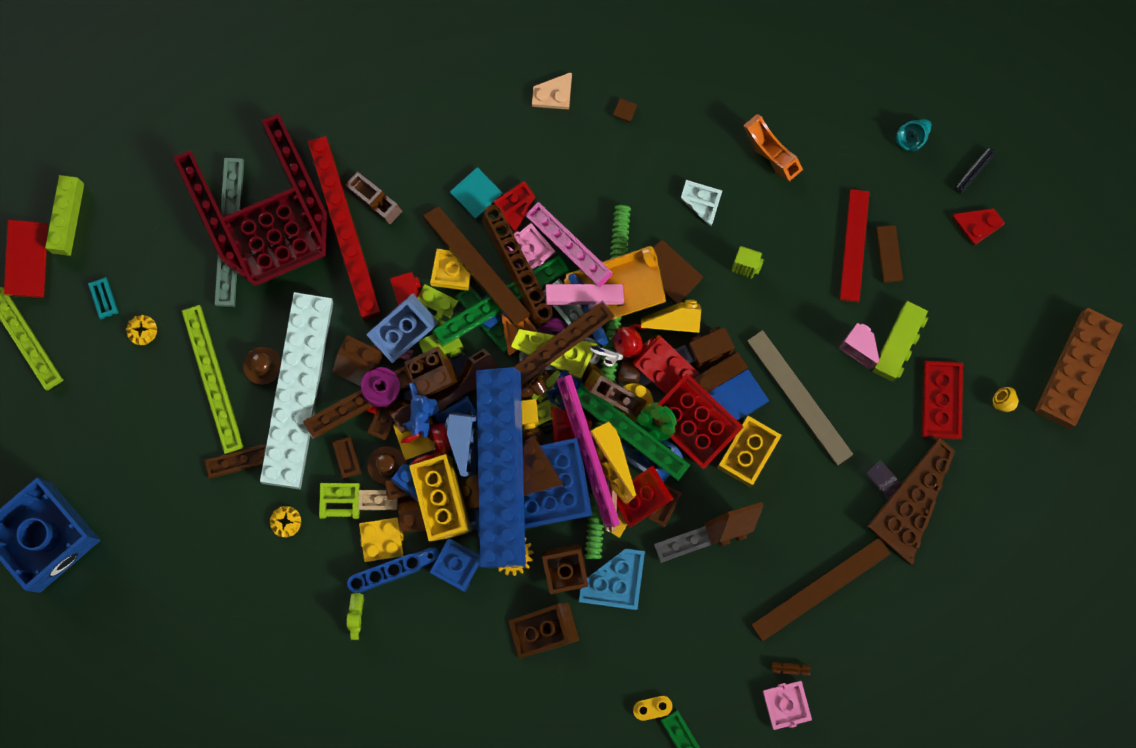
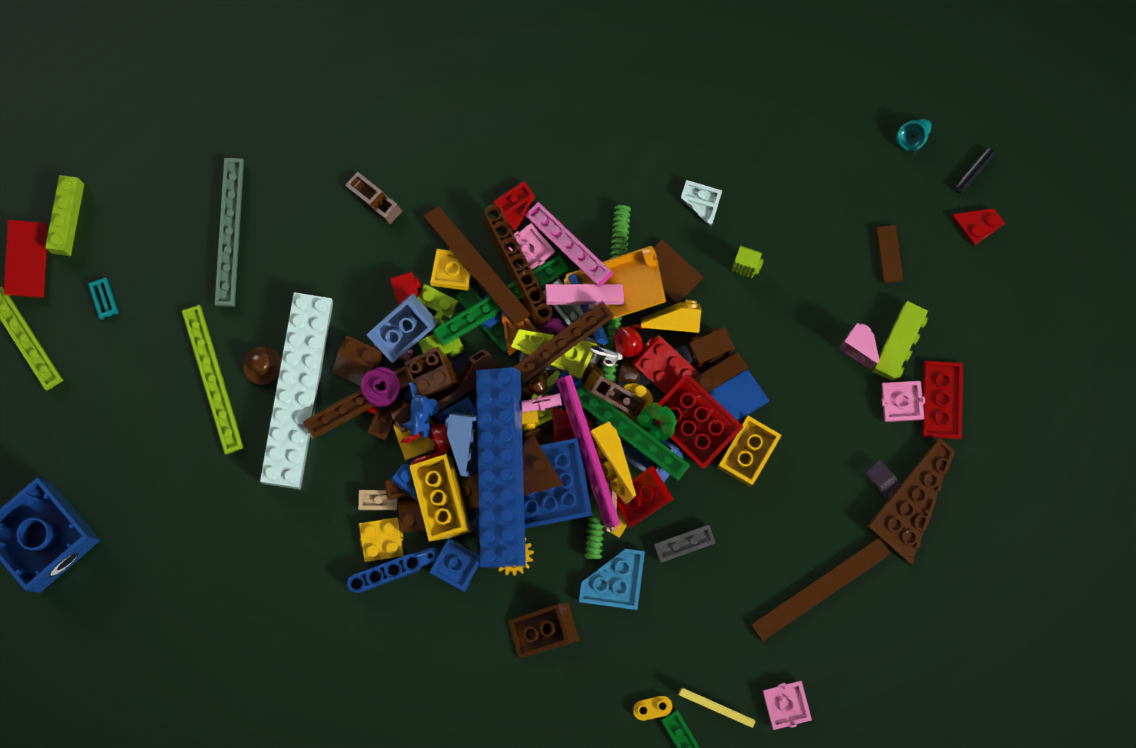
yellow gear [126,315,157,345] -> none
dark red wedge [173,114,327,286] -> none
reddish brown tile [204,443,267,479] -> none
yellow gear [270,506,301,537] -> none
red brick [308,136,382,322] -> none
lime plate [319,483,360,519] -> none
reddish brown tile [332,436,362,479] -> none
lime bar [347,593,364,640] -> none
reddish brown plate [368,446,407,485] -> none
teal tile [450,167,503,220] -> none
light nougat wing [532,73,572,110] -> none
reddish brown slope [542,543,588,594] -> none
reddish brown tile [613,98,637,123] -> none
reddish brown tile [647,484,683,528] -> none
reddish brown slope [704,502,764,547] -> none
orange arch [743,114,803,181] -> none
dark tan tile [747,330,853,466] -> none
reddish brown axle [771,662,810,676] -> none
red tile [839,189,869,302] -> none
yellow cone [993,387,1019,412] -> none
dark orange brick [1034,308,1123,429] -> none
none -> bright pink pin [521,393,562,413]
none -> light yellow tile [678,688,755,728]
none -> bright pink plate [881,381,925,422]

